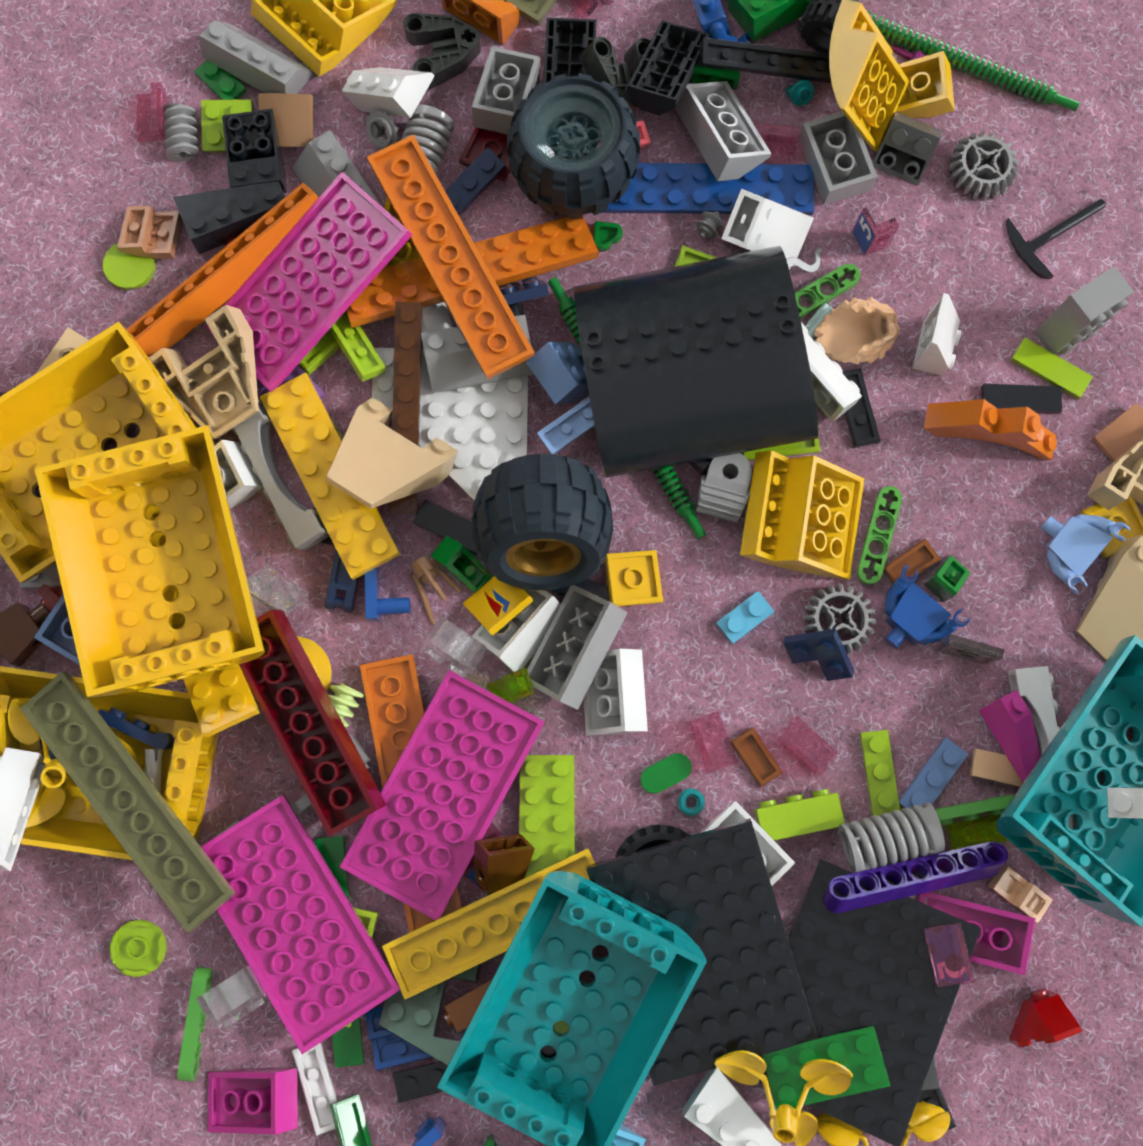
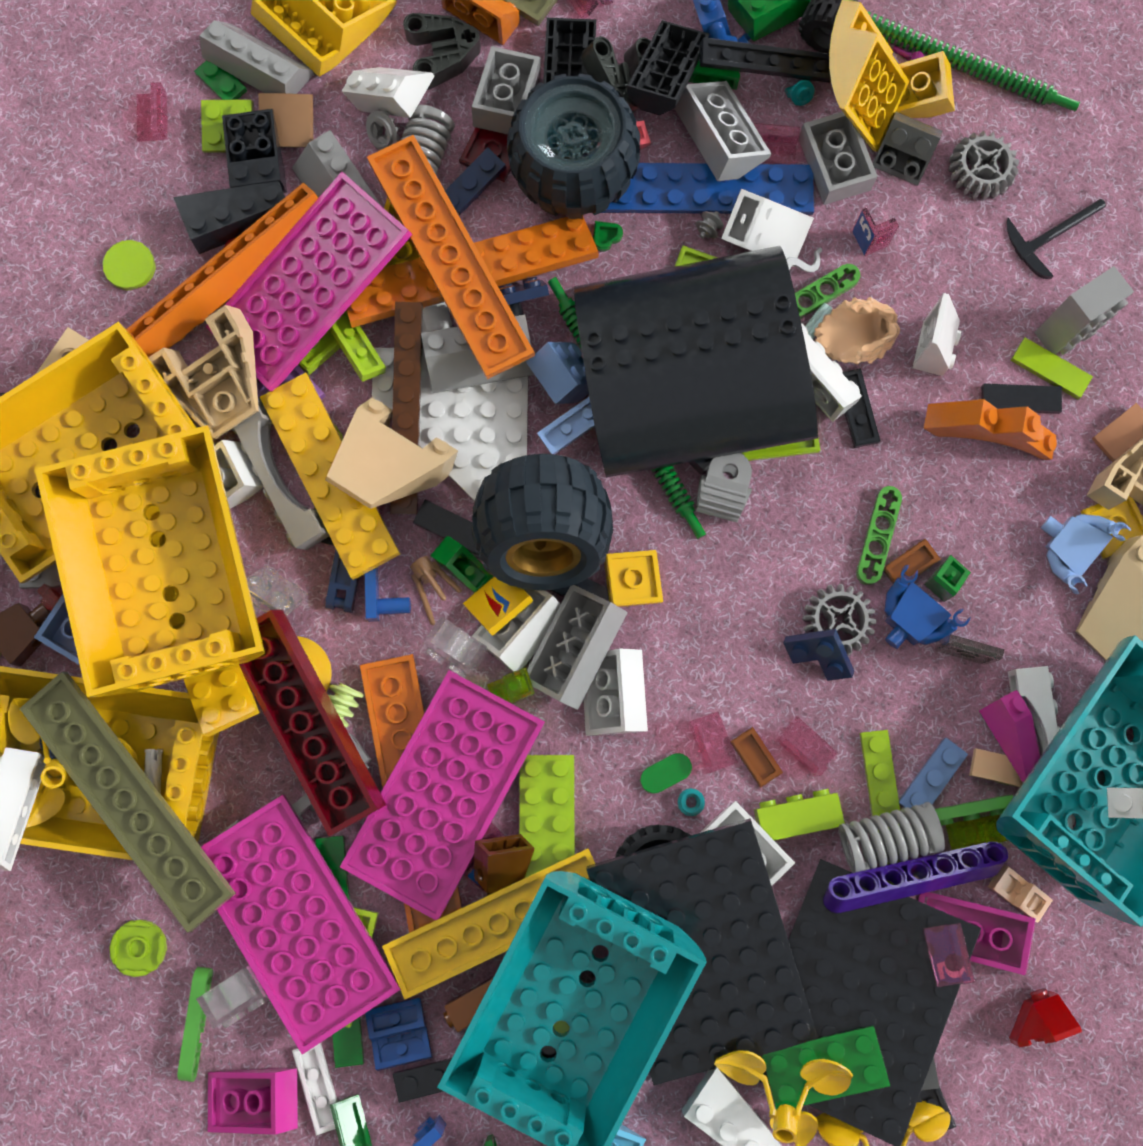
dark blue plate [98,707,175,750] -> none
nougat slope [117,205,182,259] -> none
light grey piece [163,103,198,162] -> none
sand green wing [379,964,480,1066] -> none
medium azure plate [716,591,775,644] -> none
yellow slope [740,450,864,580] -> none

